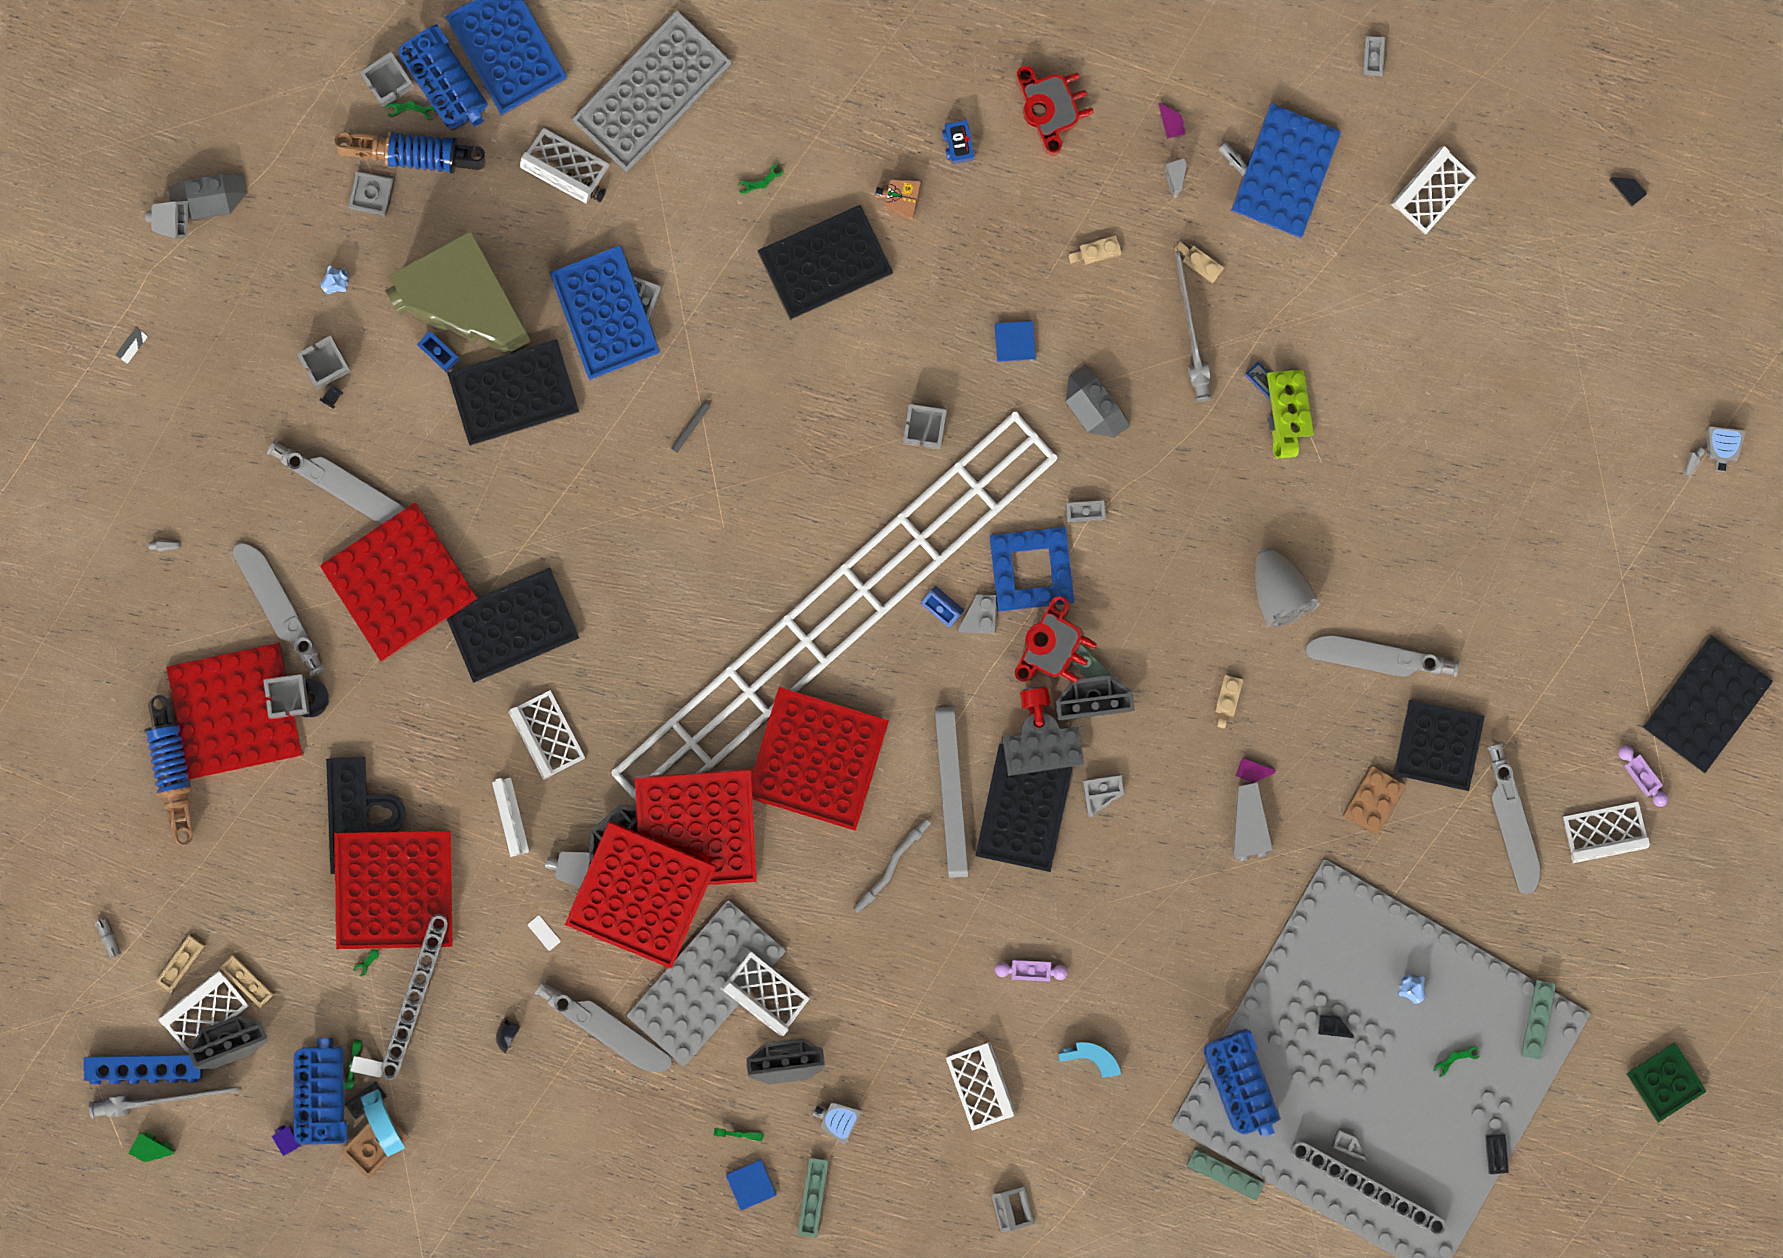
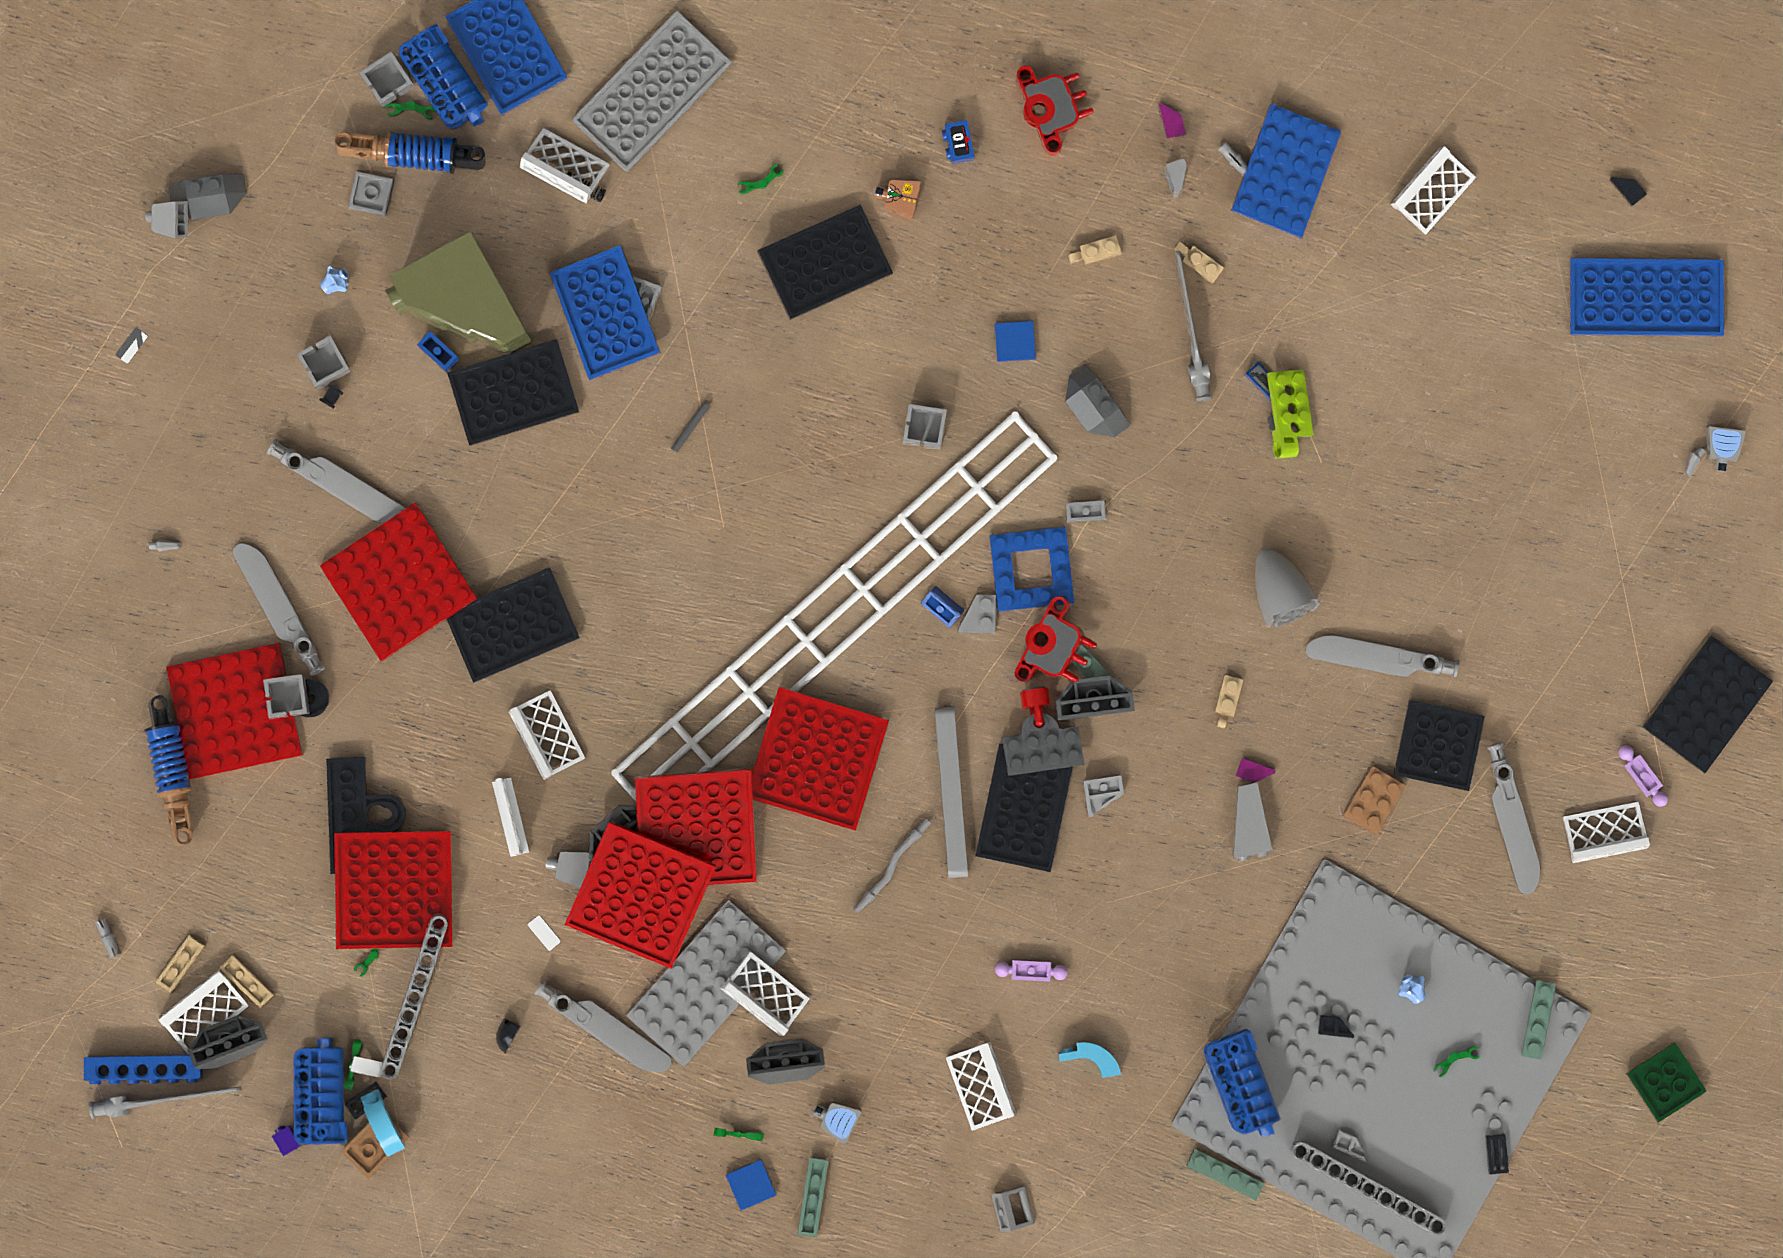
green slope [128,1131,176,1163] -> none
light grey plate [1363,36,1385,76] -> none
none -> blue plate [1570,258,1724,336]

